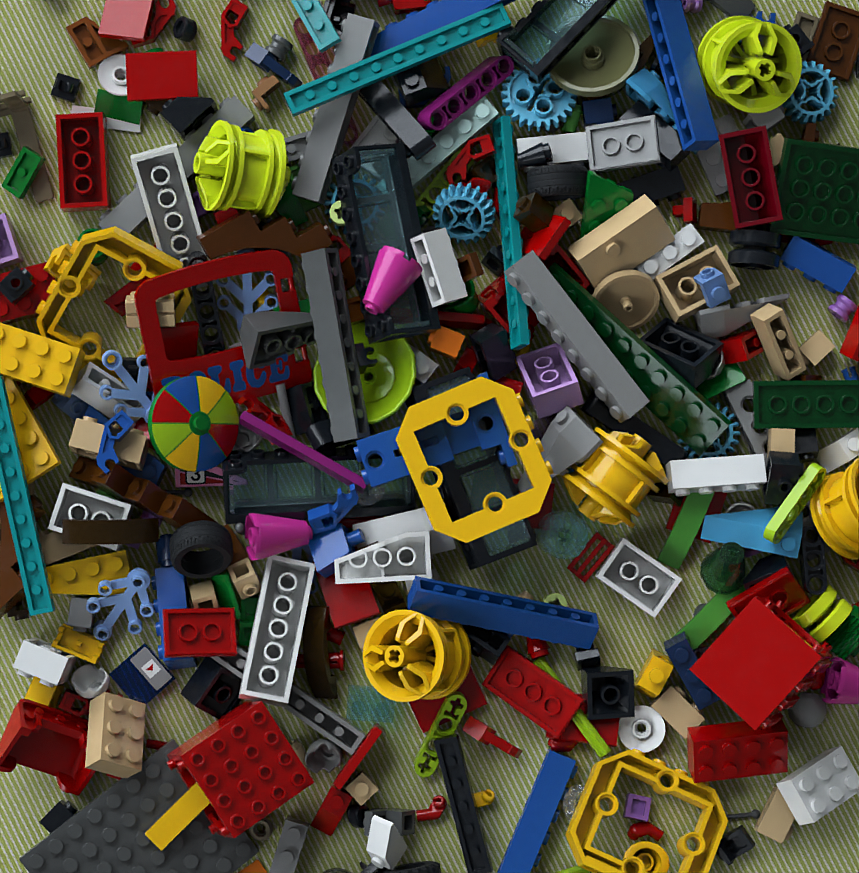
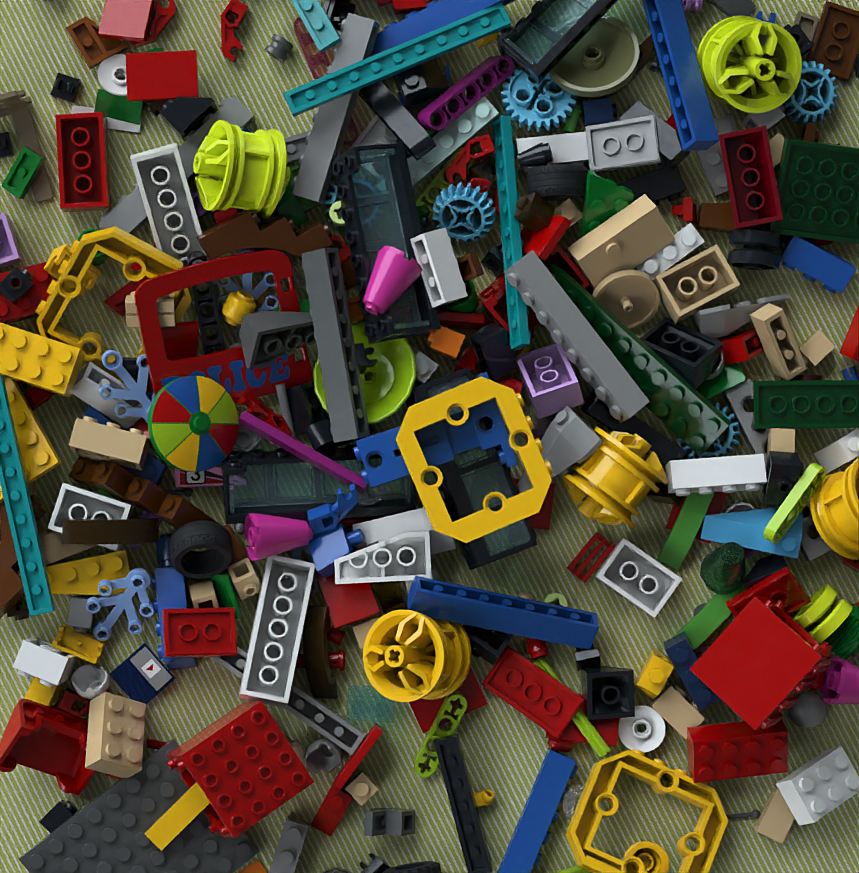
medium blue bracket [51,393,89,421] -> none
blue piece [96,410,136,475] -> none
black tile [173,16,197,42] -> none
black slope [180,657,242,719] -> none
green slope [239,595,259,646] -> none
dark blue piece [244,42,303,88] -> none
dark tan plate [249,817,273,841] -> none
medium nougat bracket [251,74,280,114] -> none
black tile [347,804,370,828] -> none
white slope [366,815,408,870] -> none
red arm [416,795,447,822] -> none
red piece [462,716,523,759] -> none
clear light blue brick [536,510,588,559] -> none
medium lavender plate [623,793,652,822] -> none
dark azure wedge [625,68,698,155] -> none
red arm [627,822,664,841] -> none
medium blue bracket [693,268,731,308] -> none
black bracket [716,825,755,866] -> none
black brick [795,428,819,463] -> none
black beam [799,526,827,595] -> none
medium lavender wheel [827,294,858,323] -> none
none -> yellow head [221,289,257,326]

